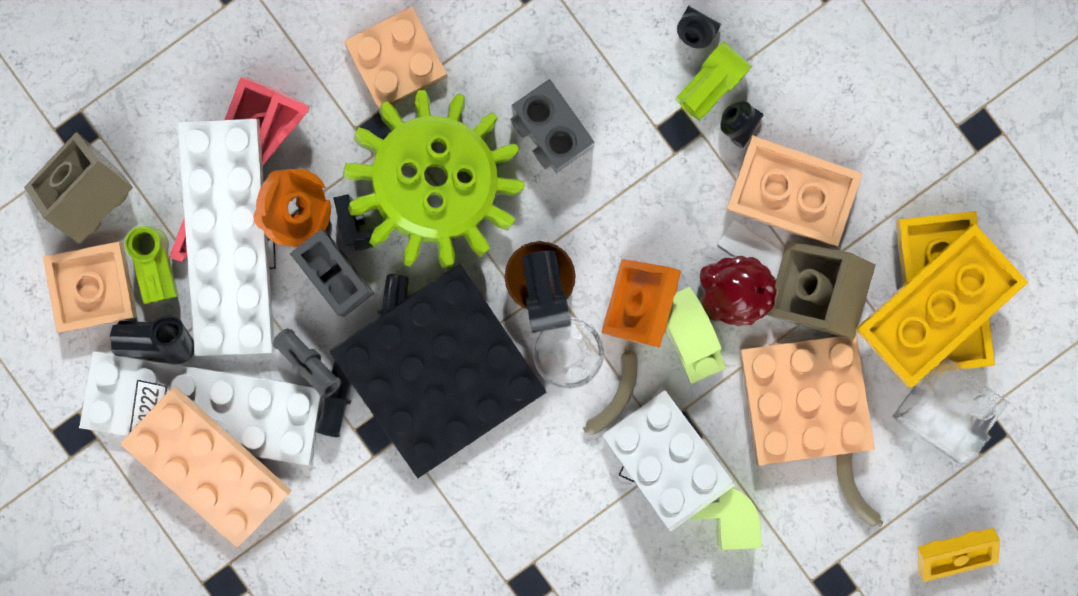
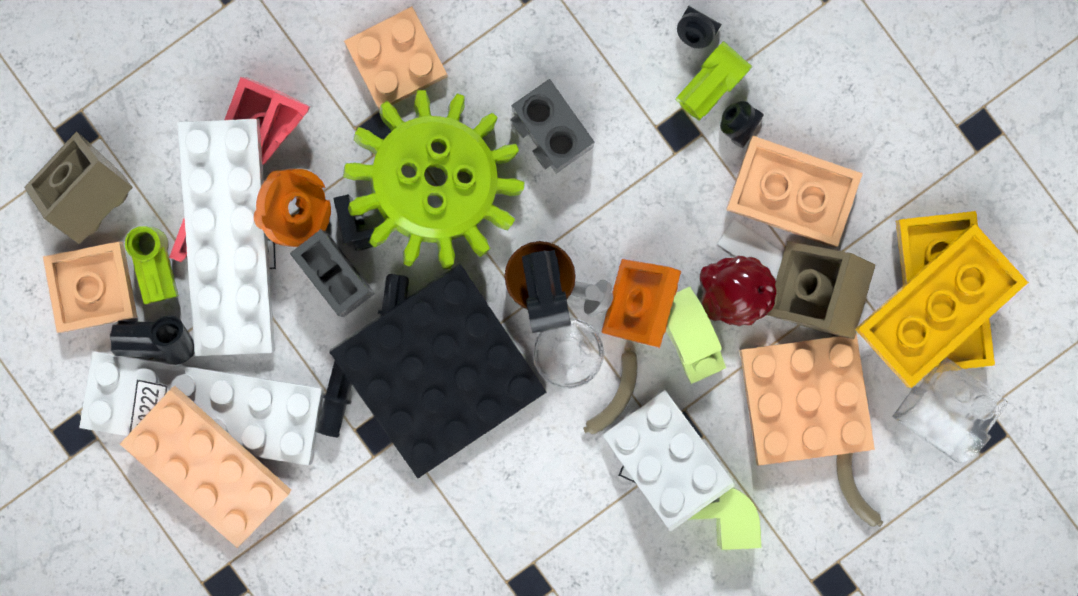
dark grey pin [272,328,341,398] -> none
yellow plate [918,527,1000,582] -> none
none -> light grey plate [571,280,613,317]

